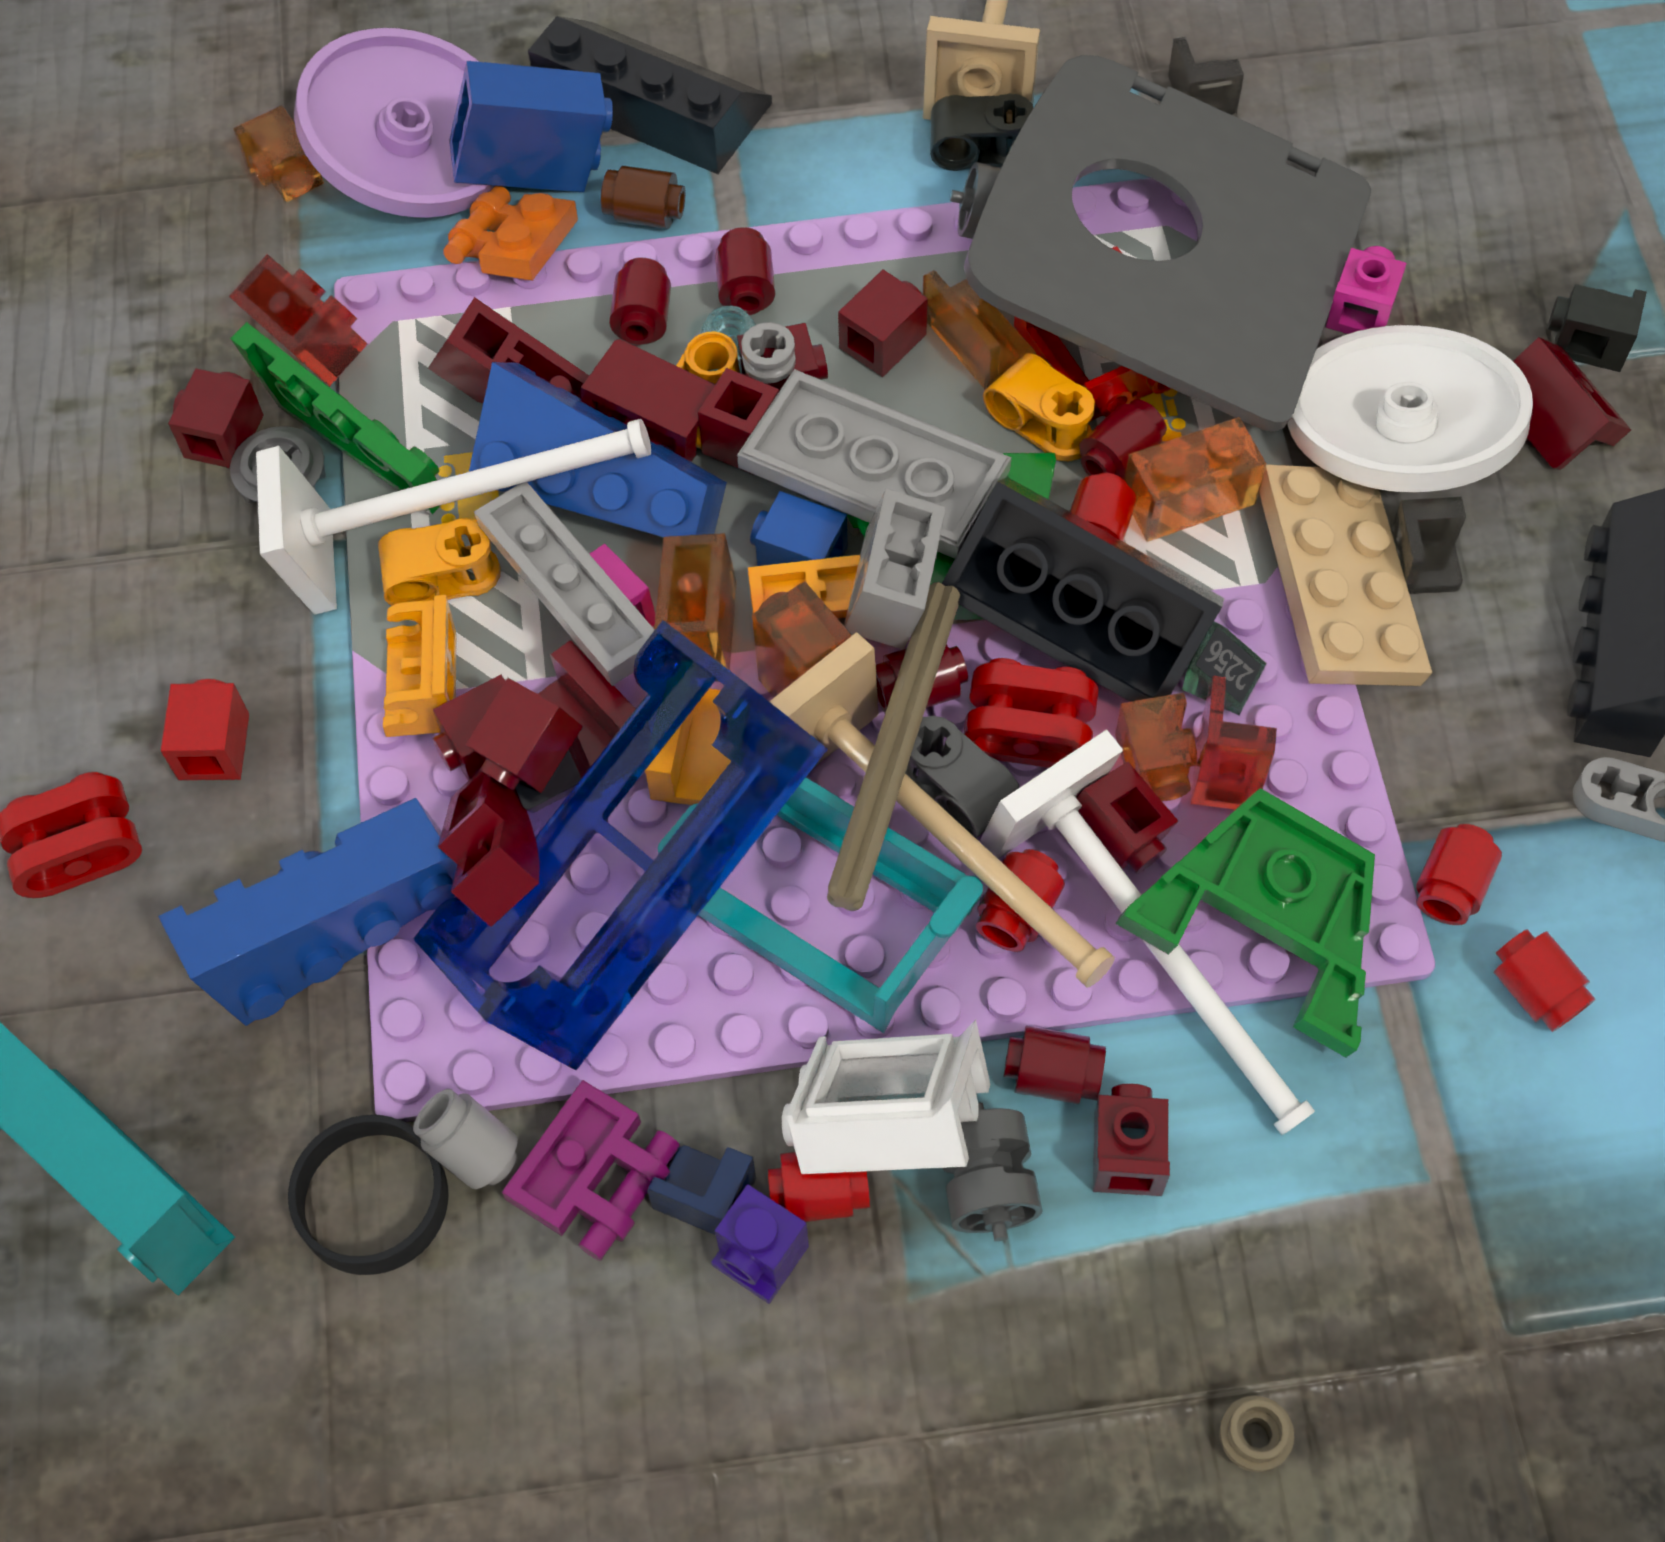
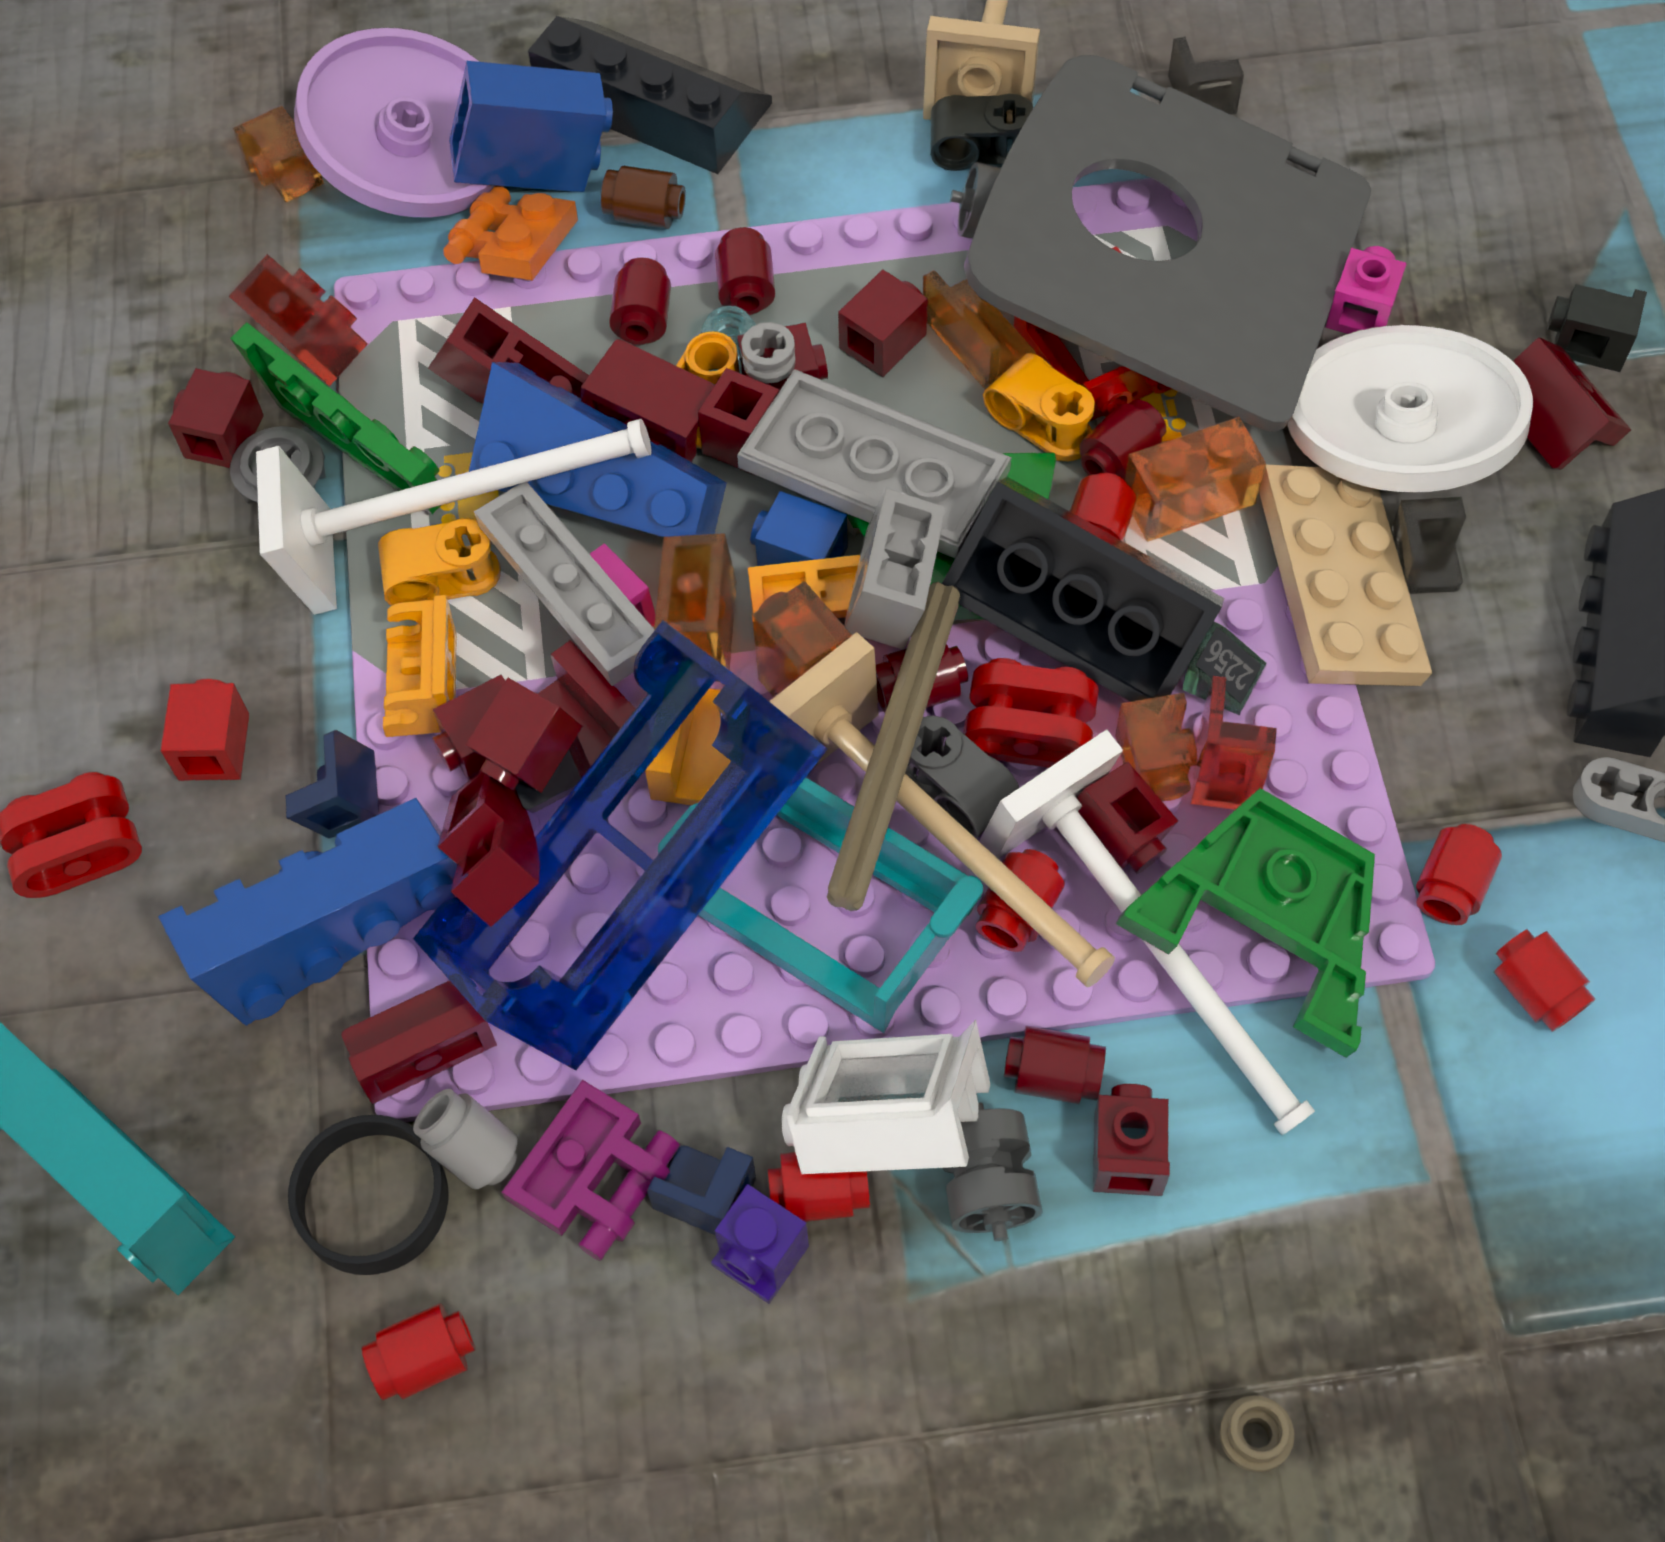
none -> dark blue panel [285,730,379,839]
none -> dark red panel [341,976,497,1105]
none -> red brick [361,1303,476,1401]

